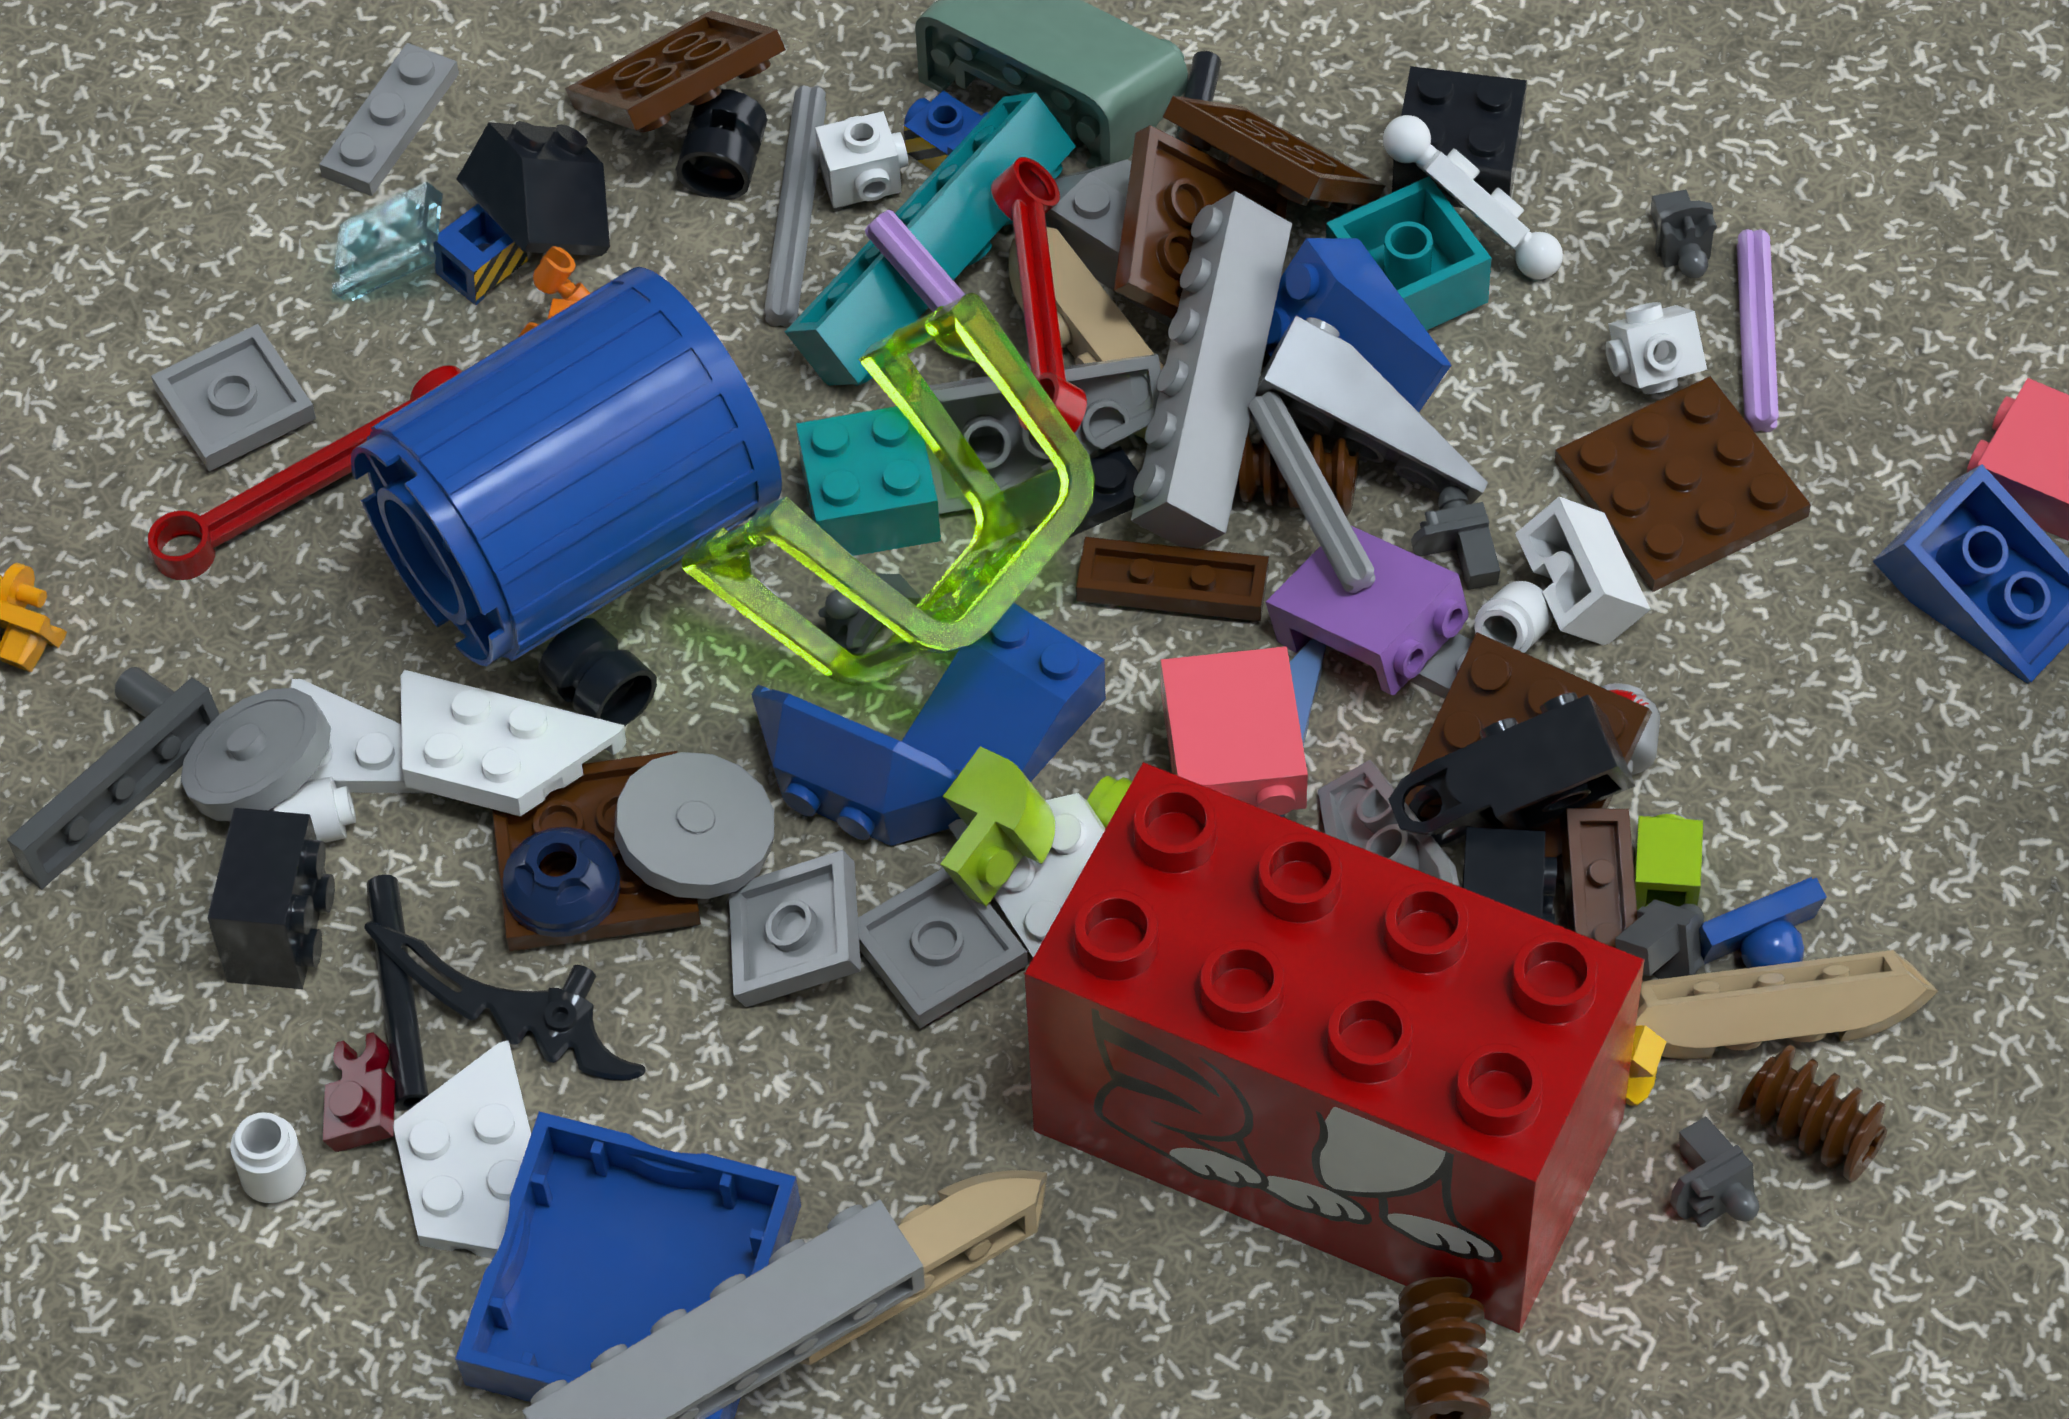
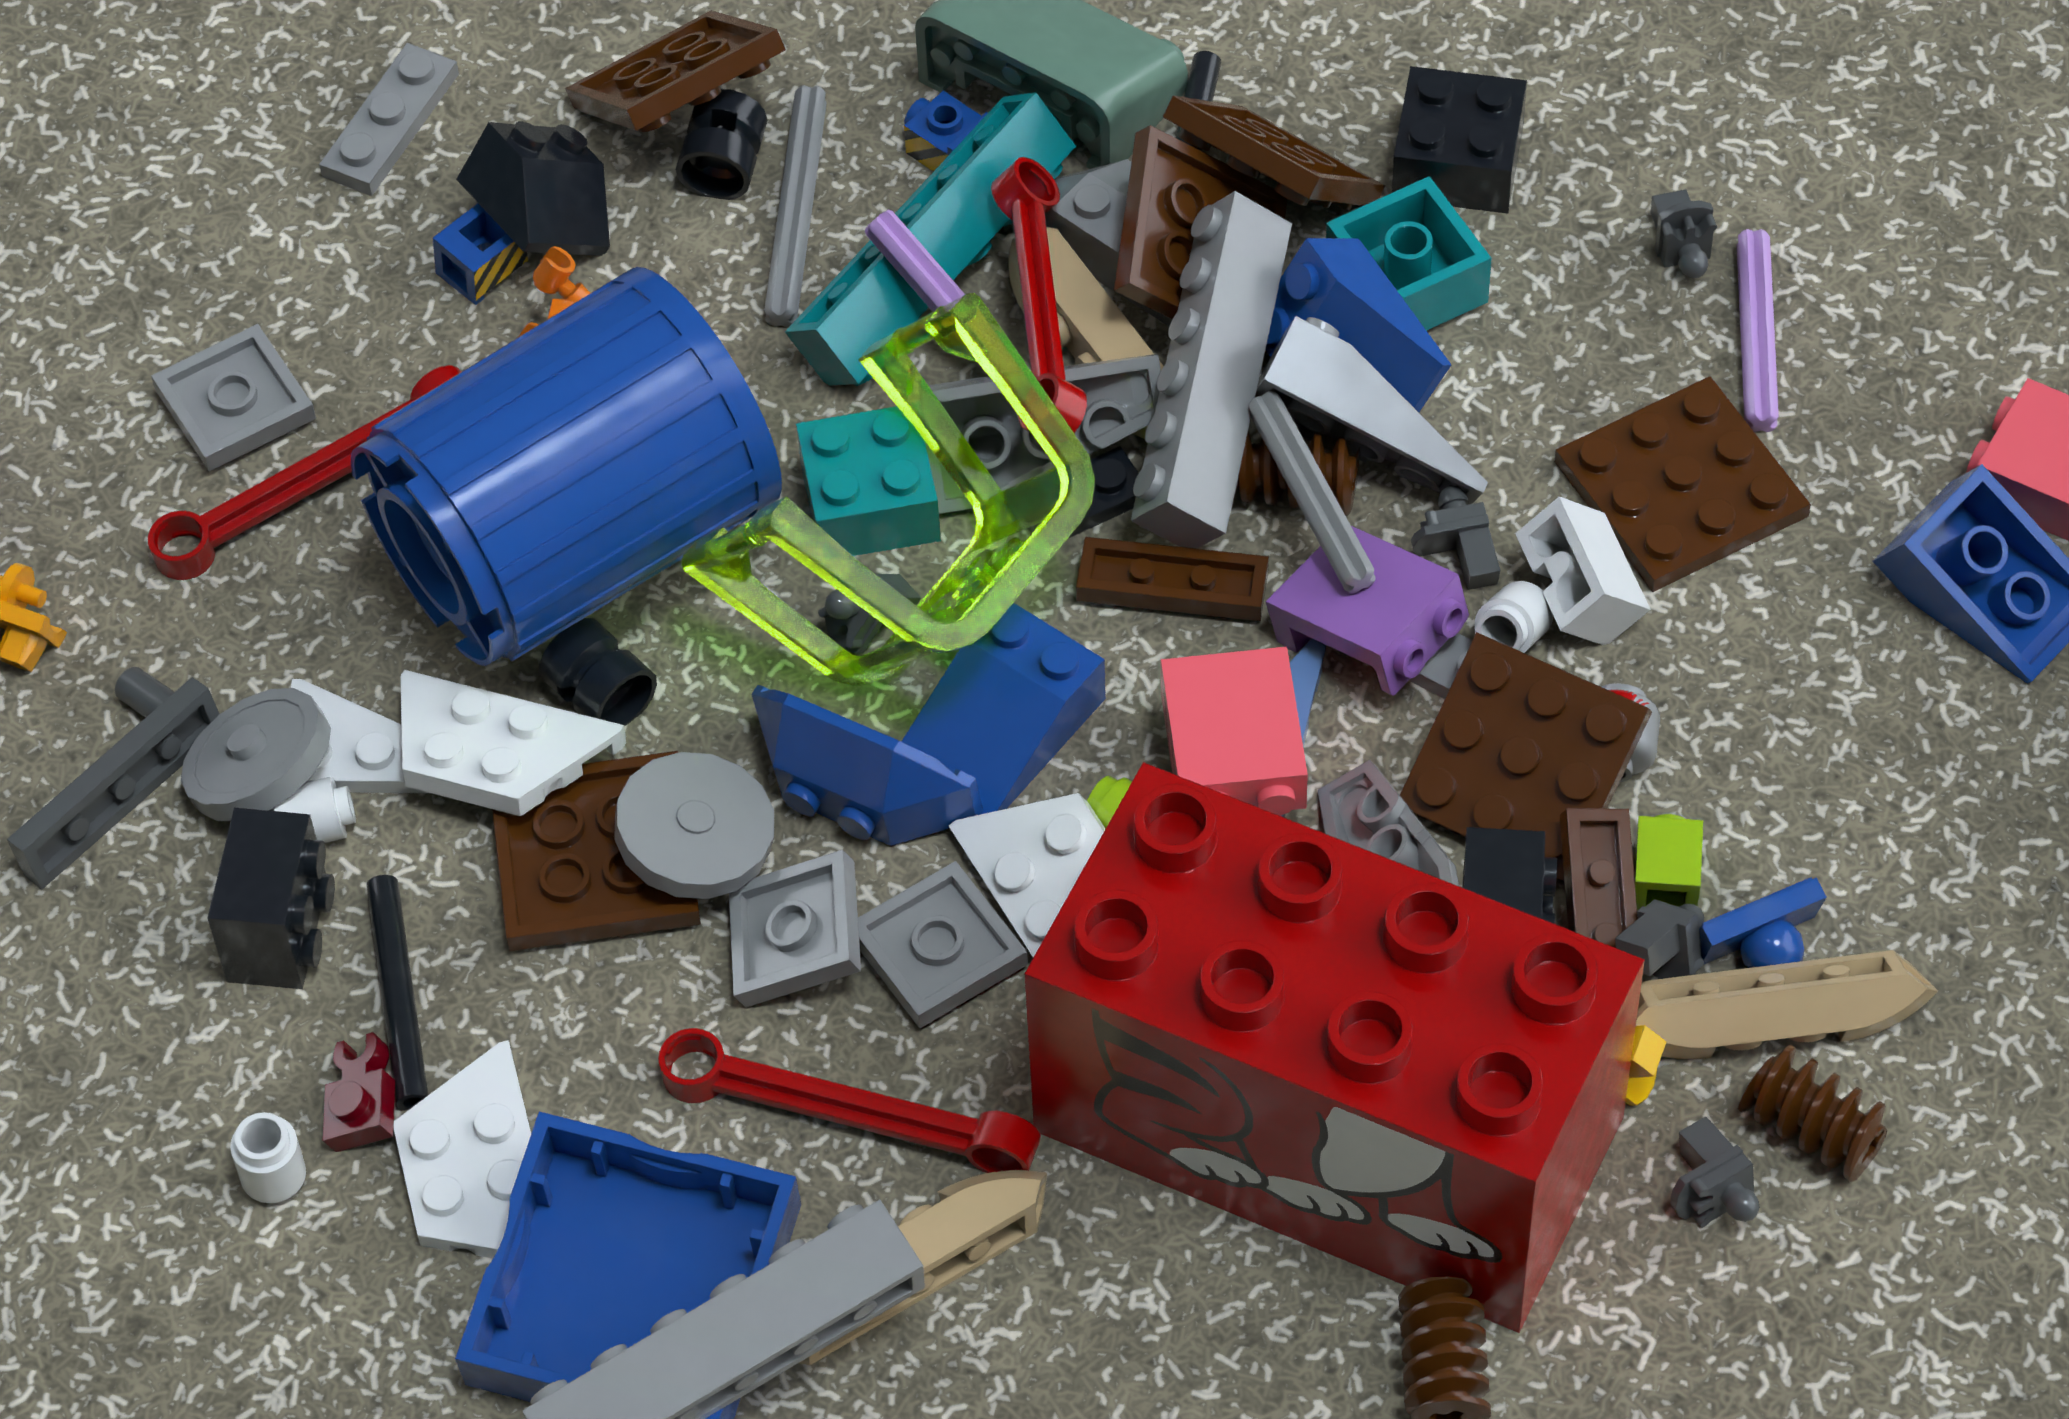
clear light blue plate [332,182,443,301] -> none
black piece [364,921,646,1080] -> none
dark blue piece [503,827,620,937] -> none
white brick [815,111,908,208] -> none
lime brick [940,746,1055,907] -> none
white plate [1383,115,1563,279] -> none
black brick [1388,692,1635,848] -> none
white brick [1606,302,1707,394] -> none
none -> red piece [658,1028,1041,1173]

